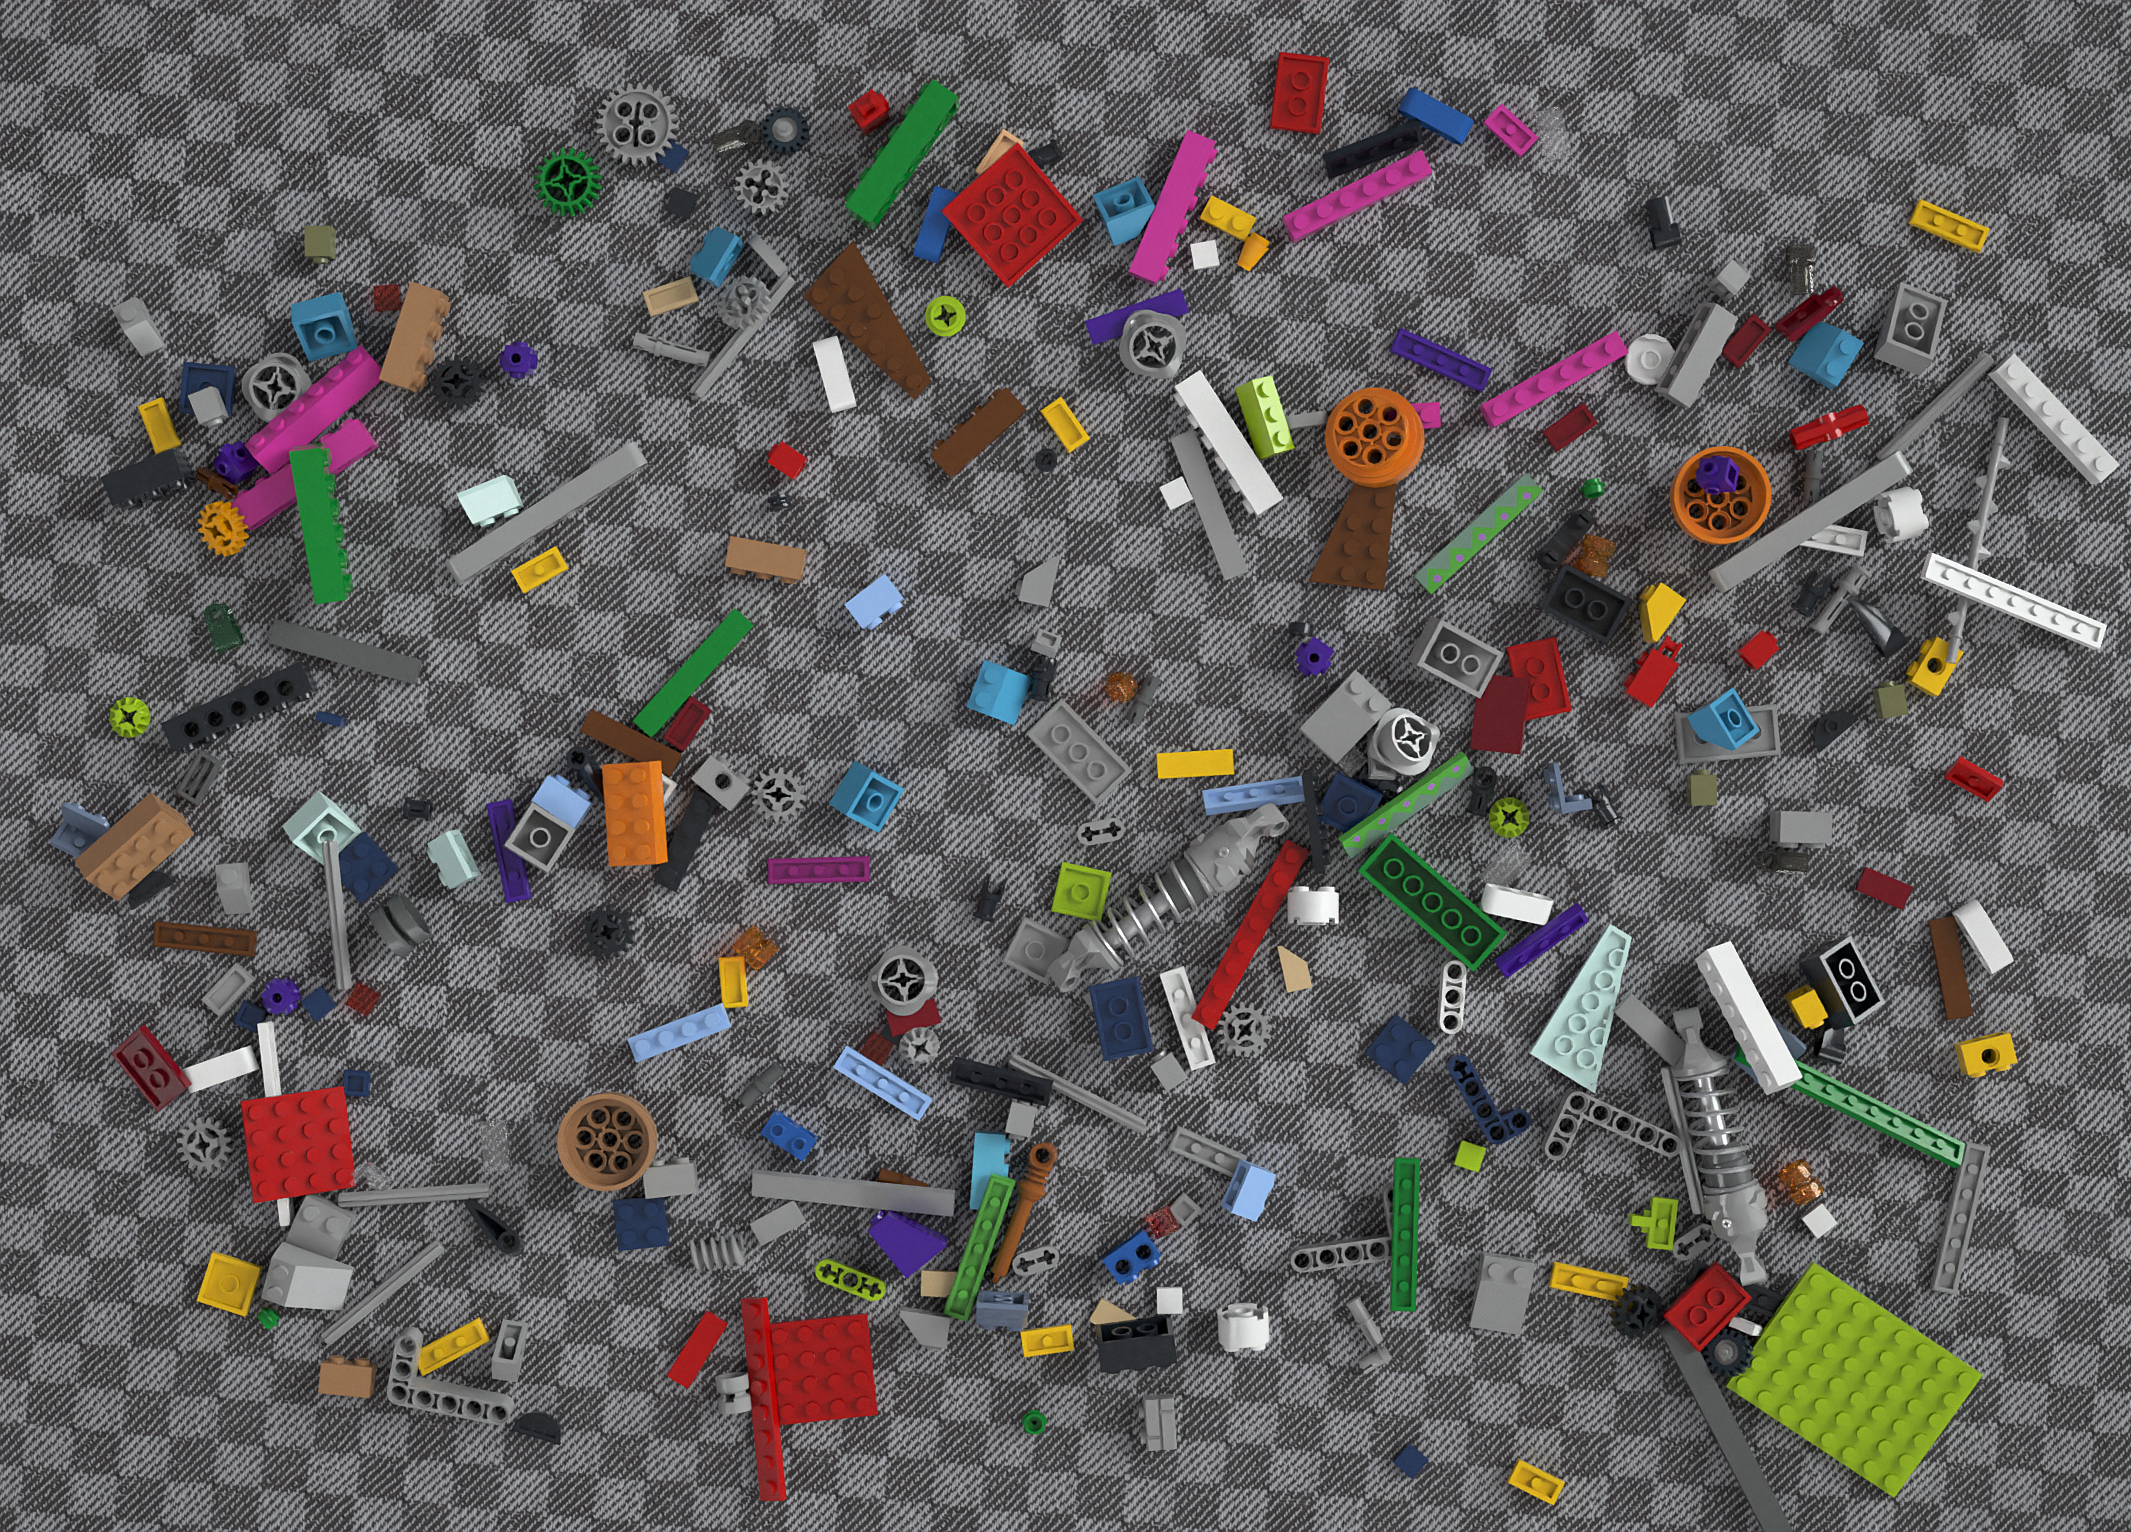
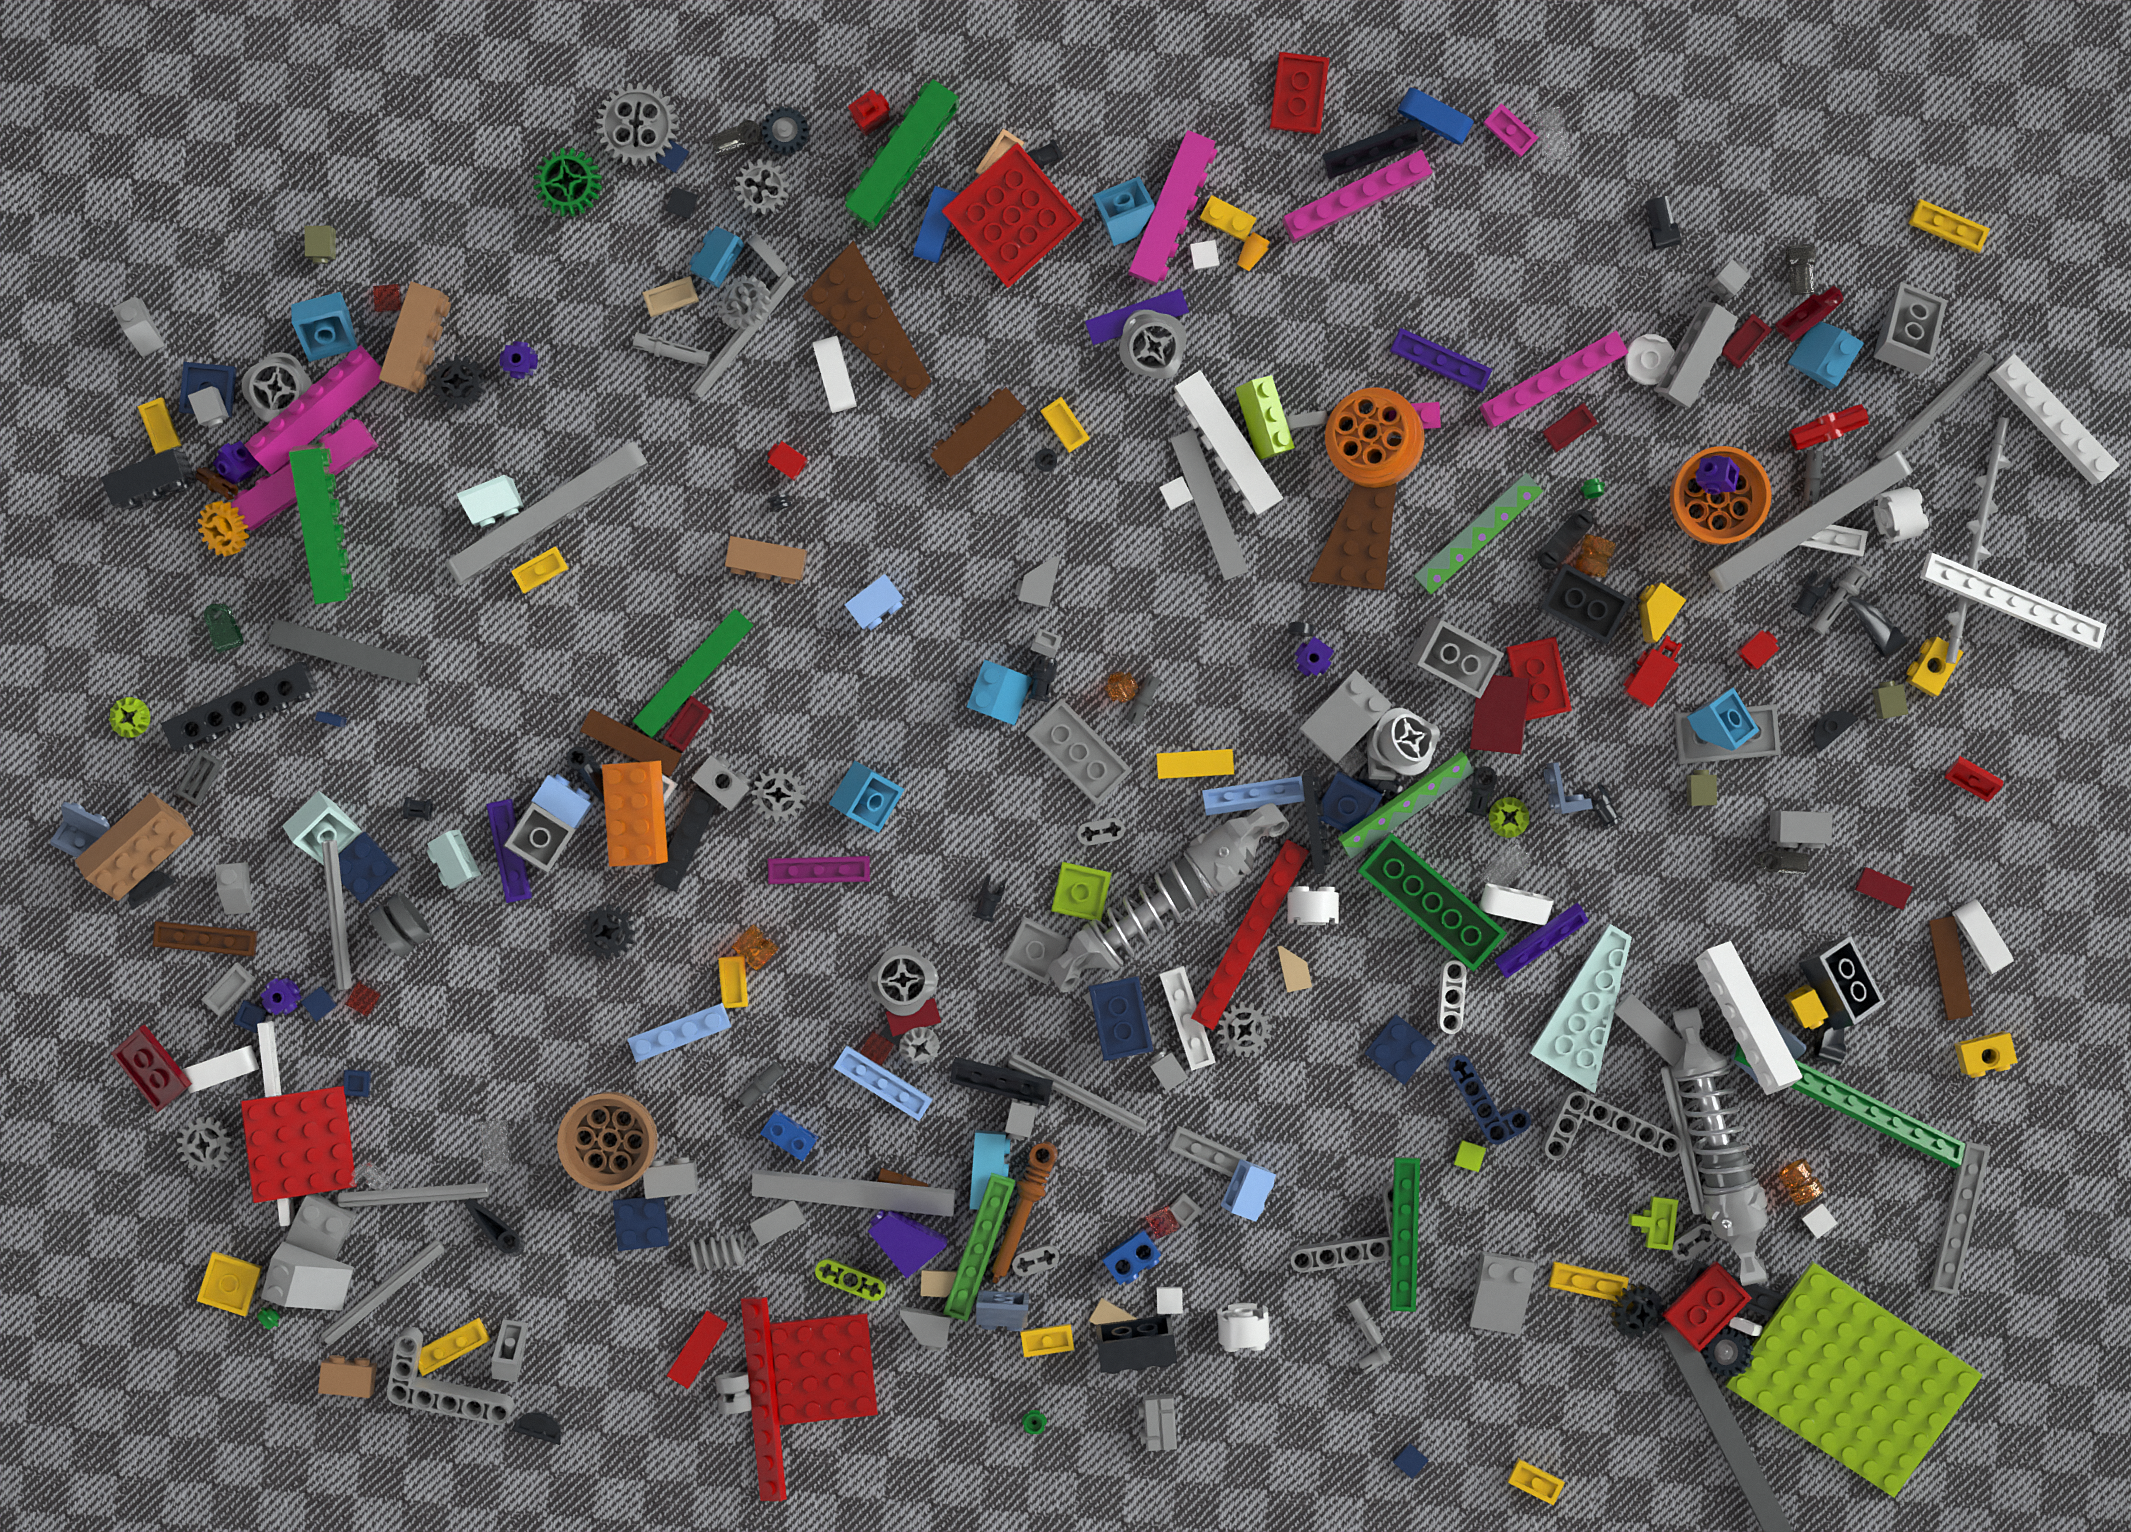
lime gear [925,296,966,337] -> none

